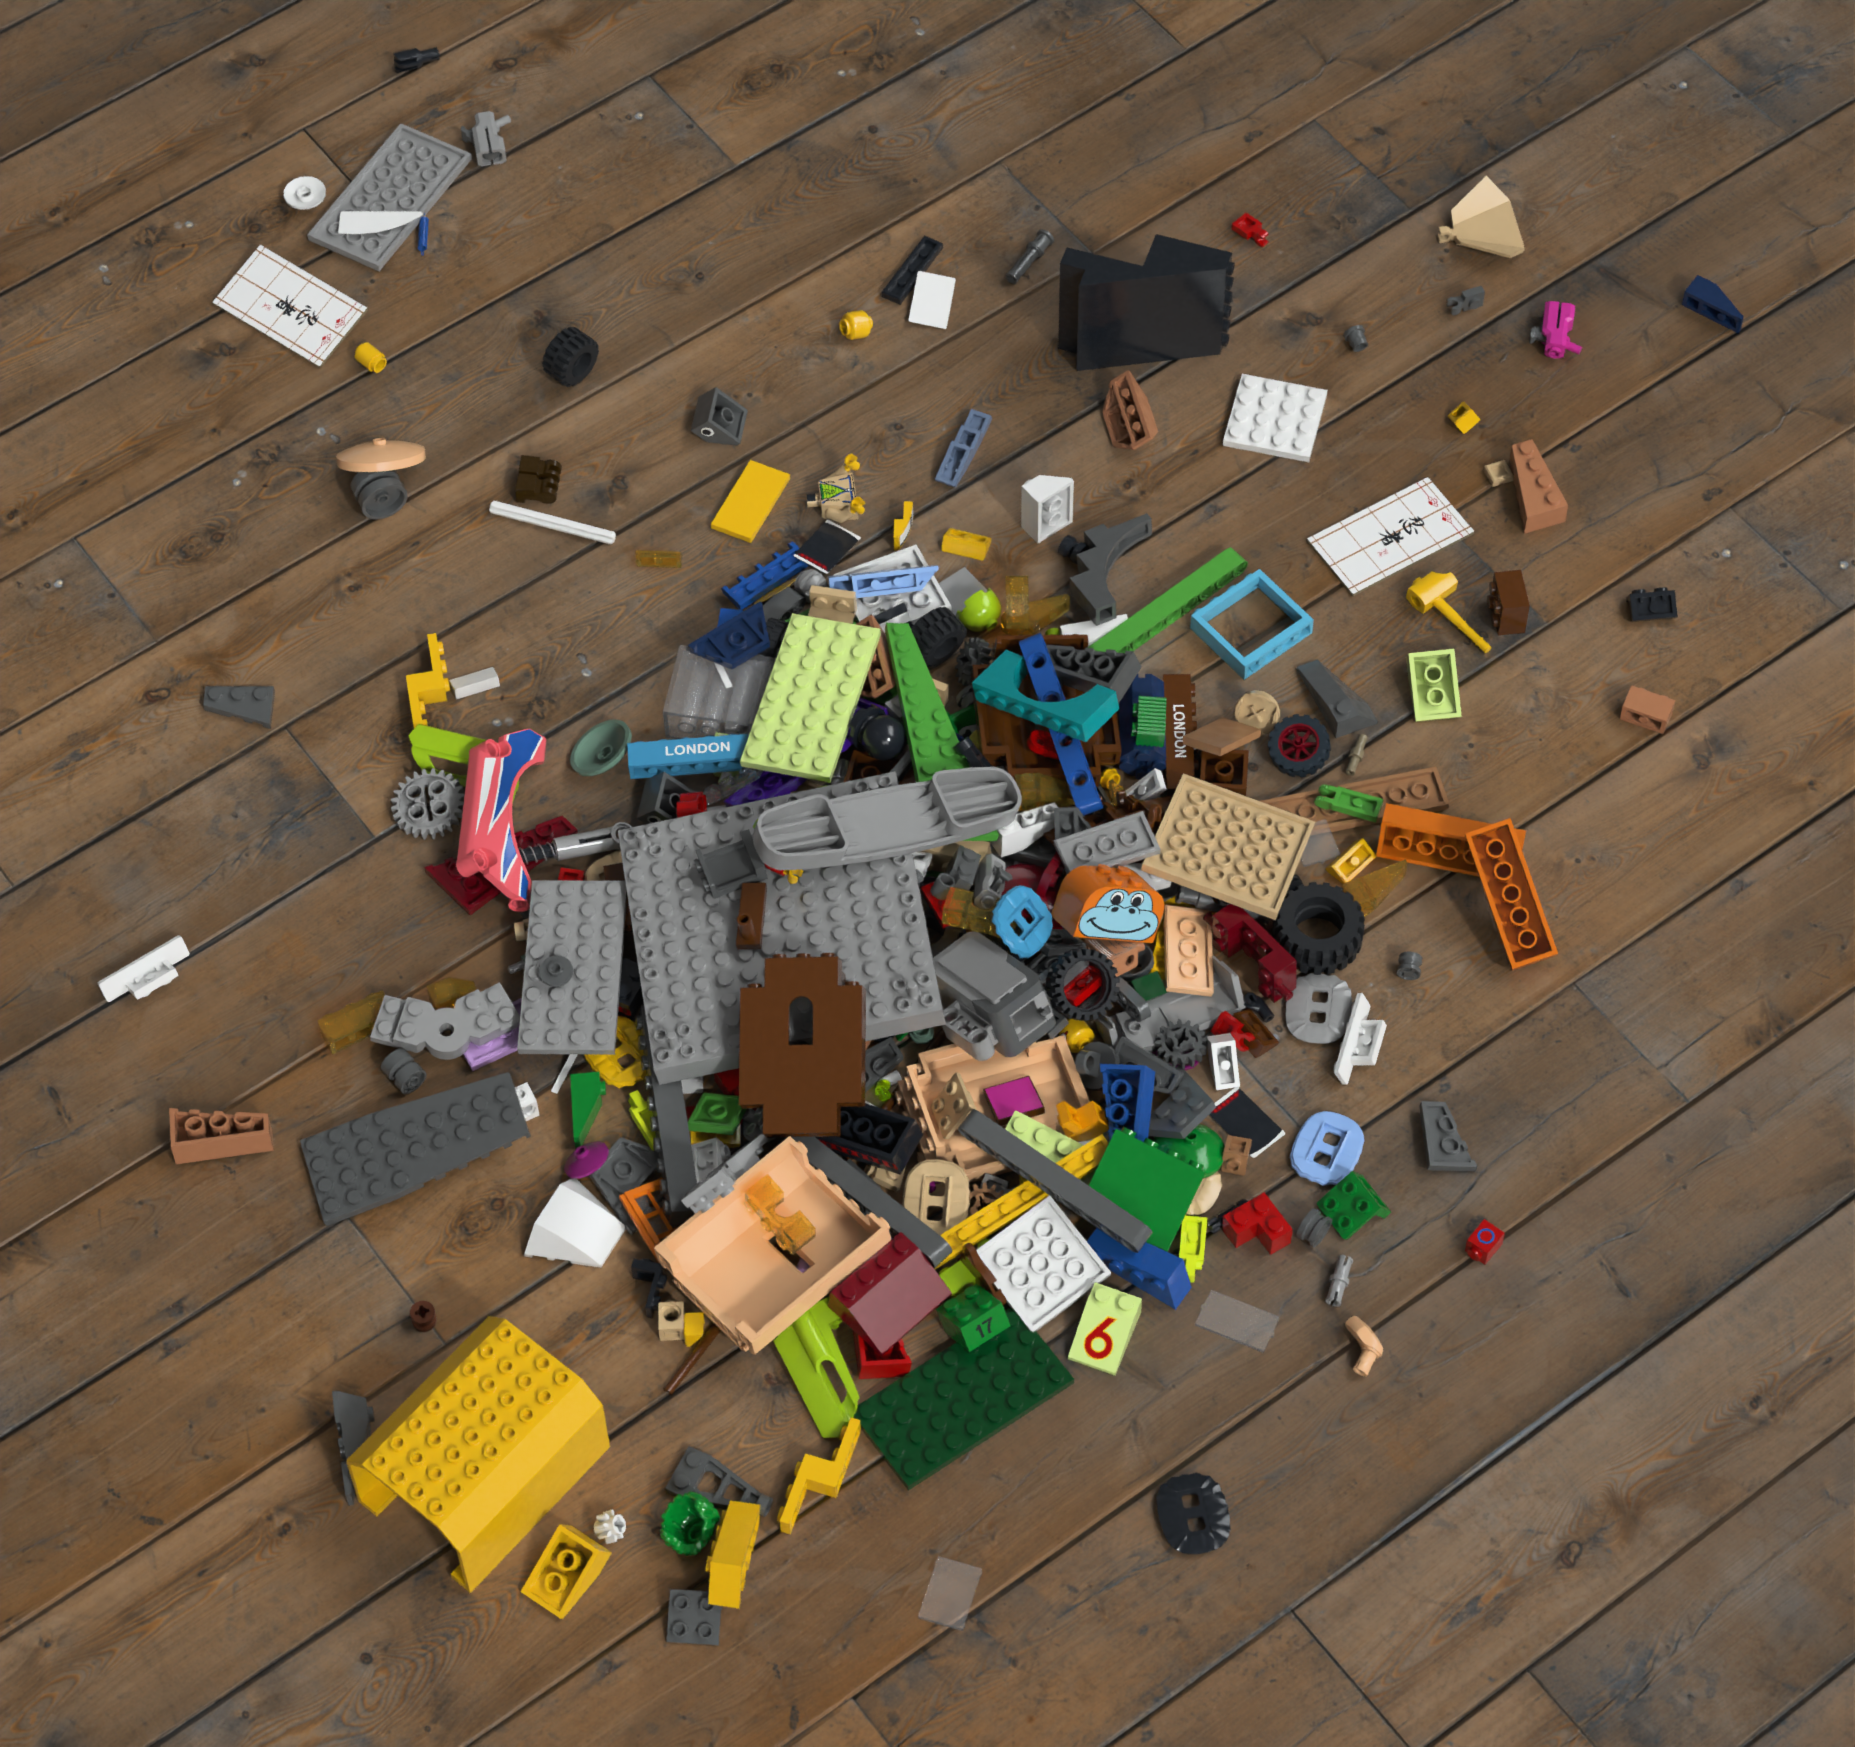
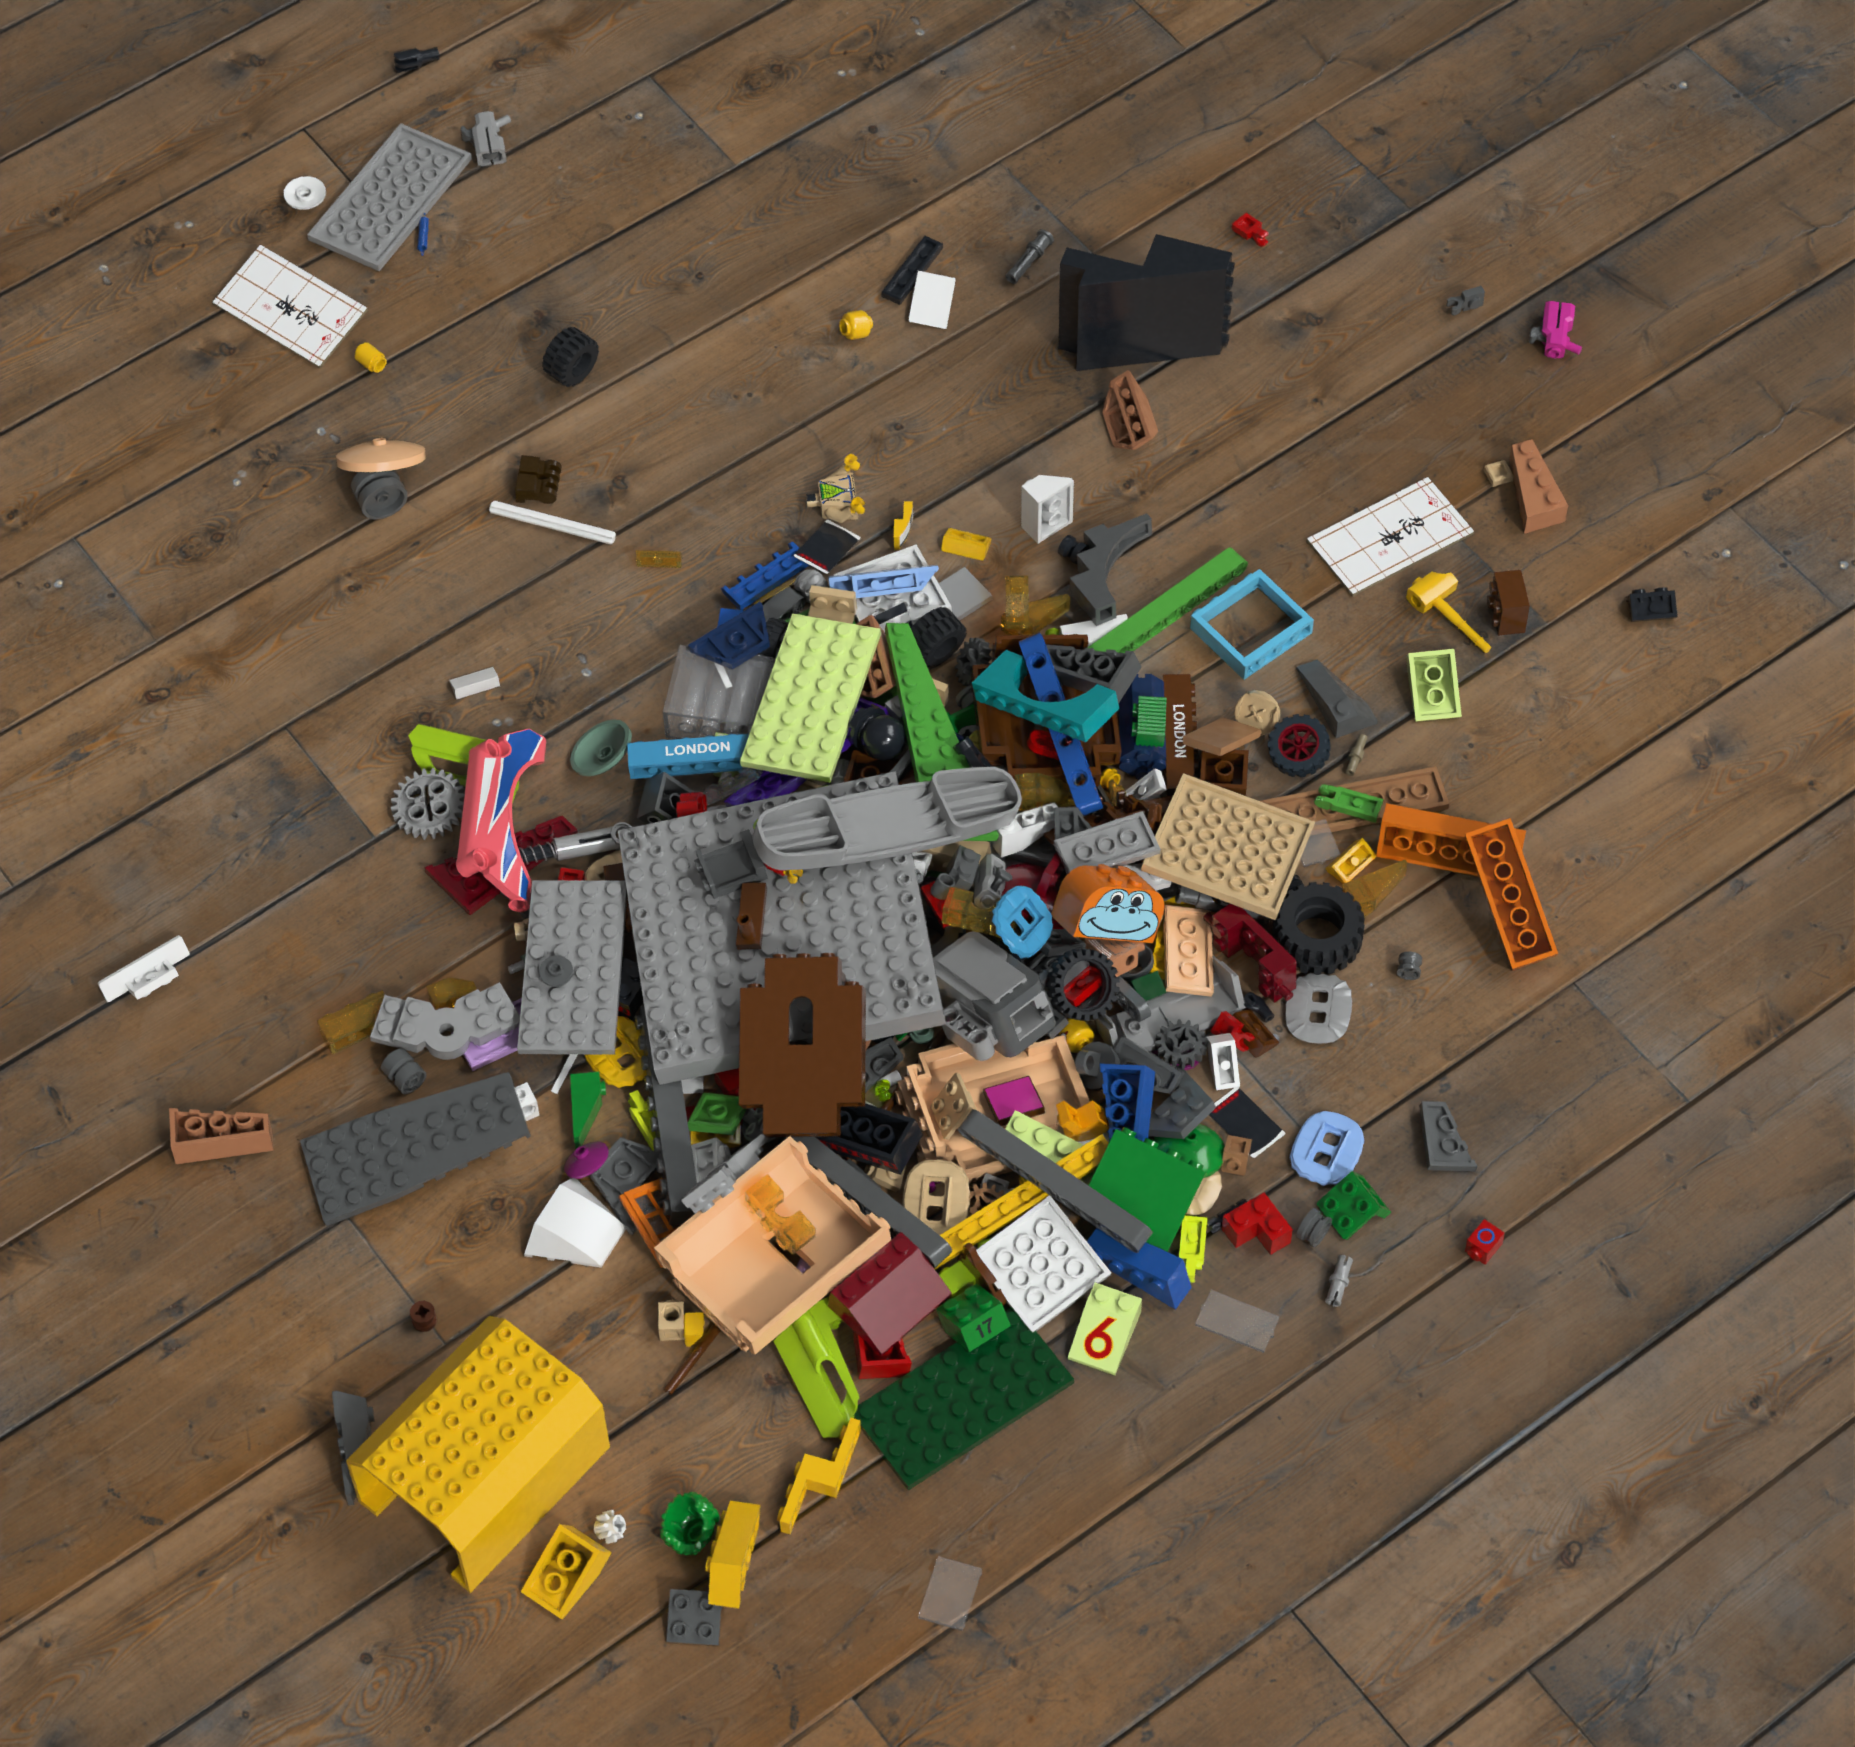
dark grey wing [203,686,275,729] -> none
white sticker [338,211,423,234] -> none
yellow bracket [406,633,450,728] -> none
black bracket [631,1259,667,1318] -> none
dark grey plate [665,1446,773,1517] -> none
dark grey slope [691,387,748,446] -> none
yellow tile [711,460,790,543] -> none
sand blue slope [935,409,992,488] -> none
lime cylinder [956,588,1002,632] -> none
black piece [1157,1472,1231,1555] -> none
white plate [1223,374,1328,462] -> none
white bracket [1334,993,1387,1085] -> none
dark grey piece [1343,325,1368,352] -> none
light nougat arm [1345,1316,1383,1377] -> none
tan panel [1438,176,1525,258] -> none
yellow slope [1448,402,1480,434] -> none
nougat brick [1620,685,1675,734] -> none
dark blue slope [1682,275,1744,334] -> none

